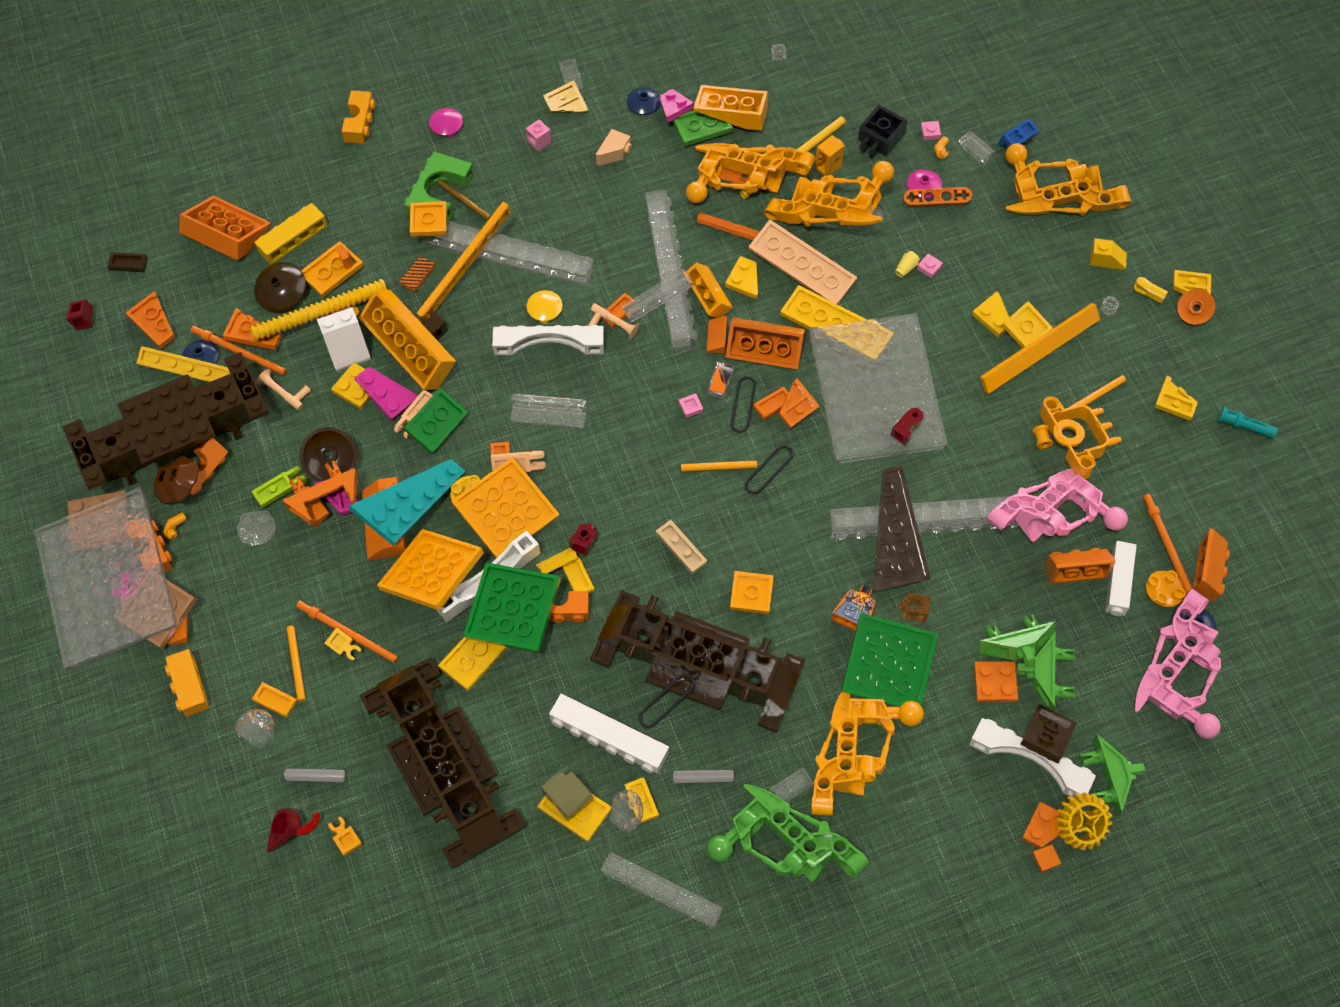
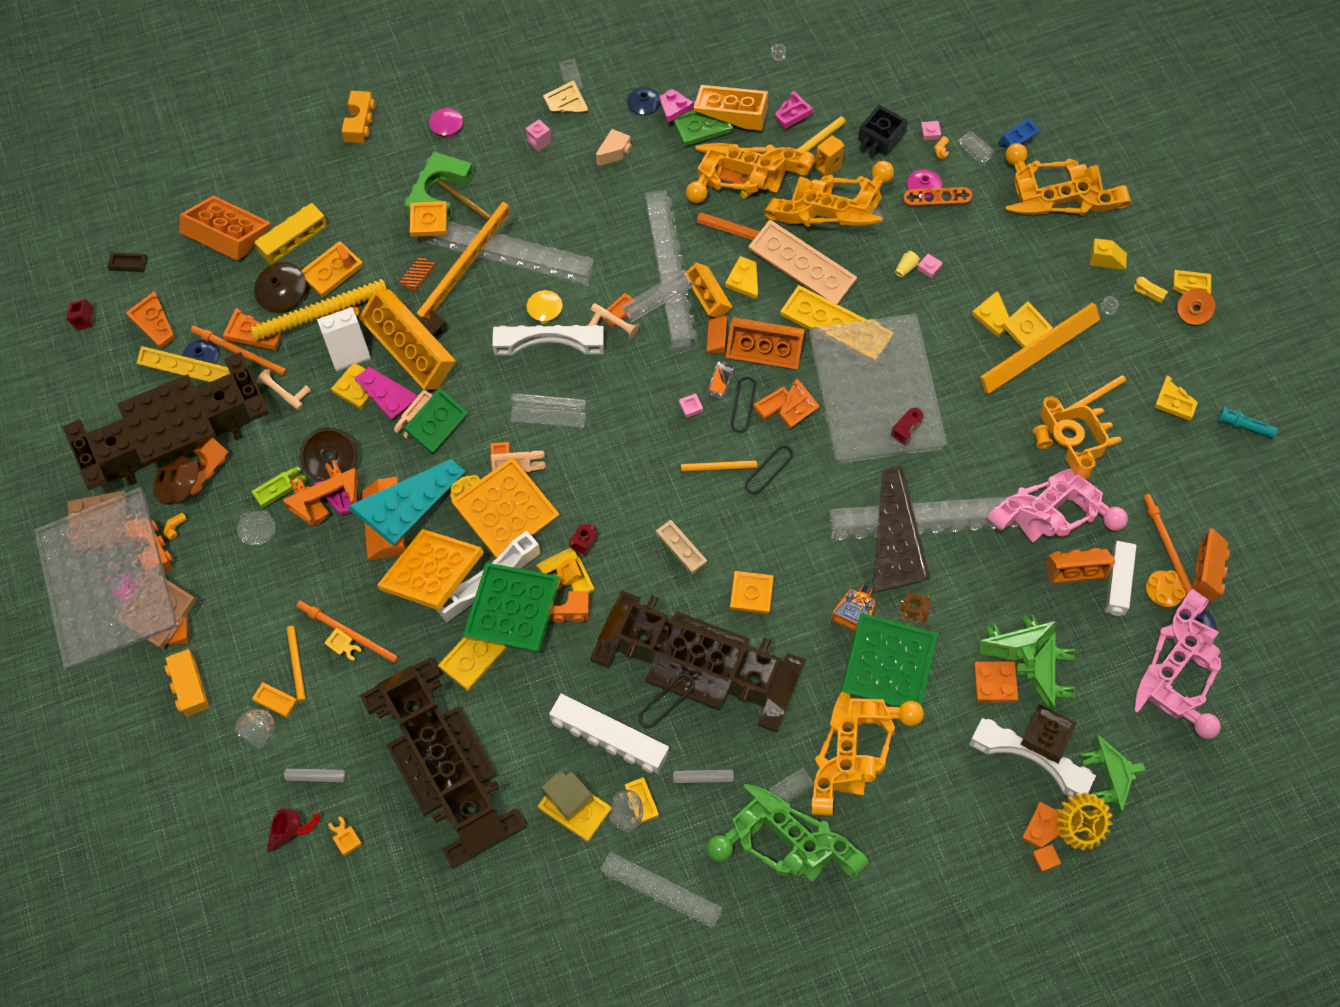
none -> light orange plate [553,558,581,590]
none -> dark pink wing [775,91,813,129]

